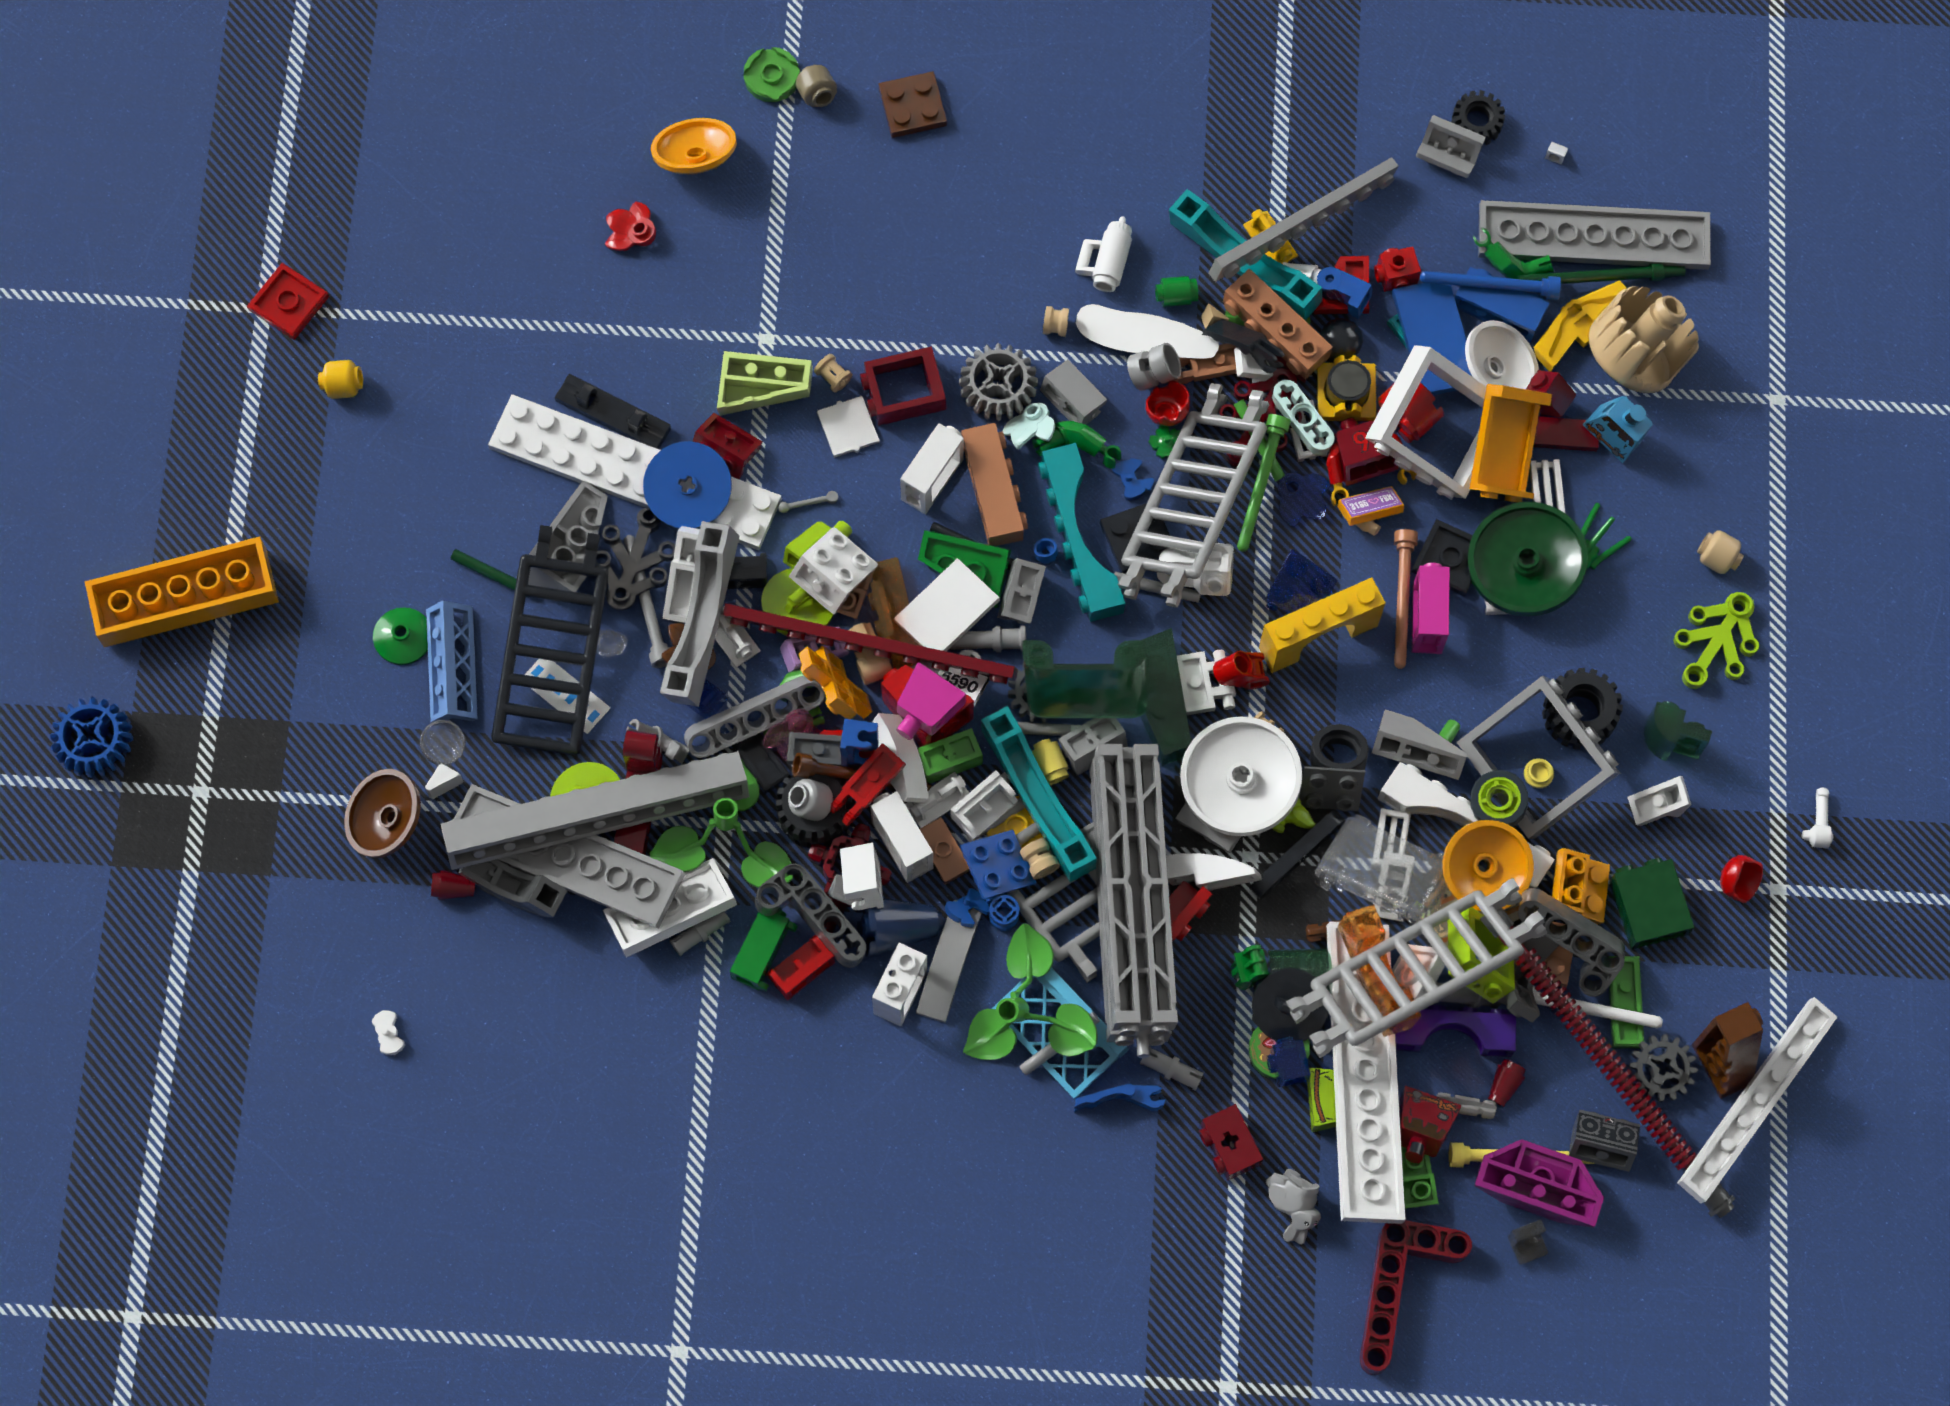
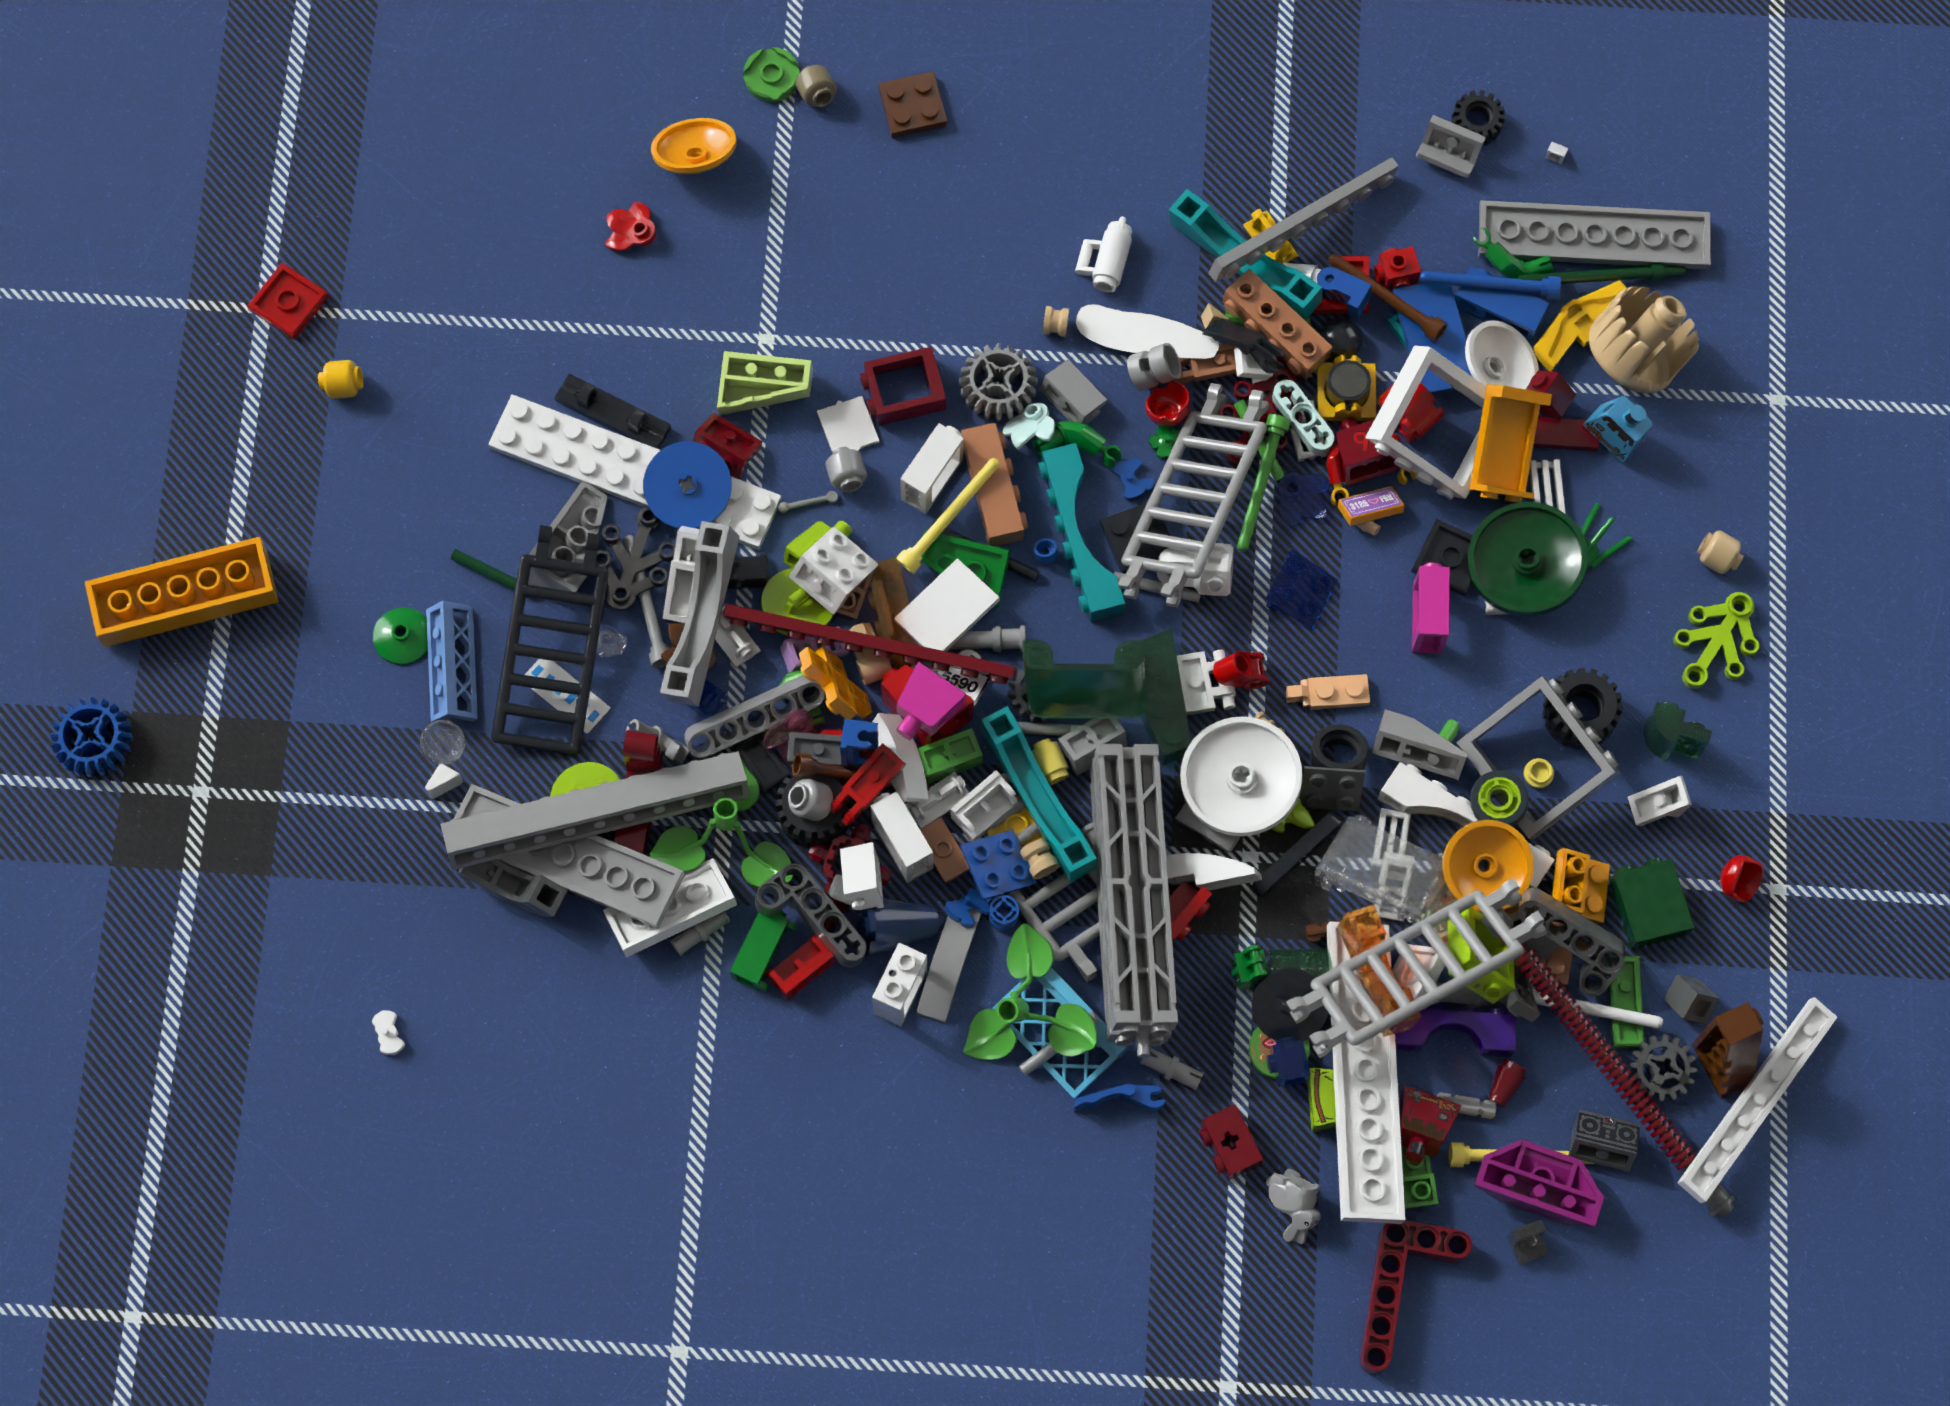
reddish brown dish [344,769,421,858] -> none
dark red cone [431,870,475,900] -> none
tan bush [814,354,853,392] -> none
light grey hinge [997,558,1046,624] -> none
green brick [1155,276,1198,307] -> none
yellow arch [1259,577,1386,673] -> none
nougat piece [1394,529,1418,669] -> none
white piece [1802,787,1833,849] -> none
none -> light grey head [826,447,867,493]
none -> light yellow piece [896,458,1000,574]
none -> light nougat hinge [1286,674,1370,710]
none -> reddish brown piece [1328,254,1448,343]
none -> dark grey panel [1664,974,1719,1024]

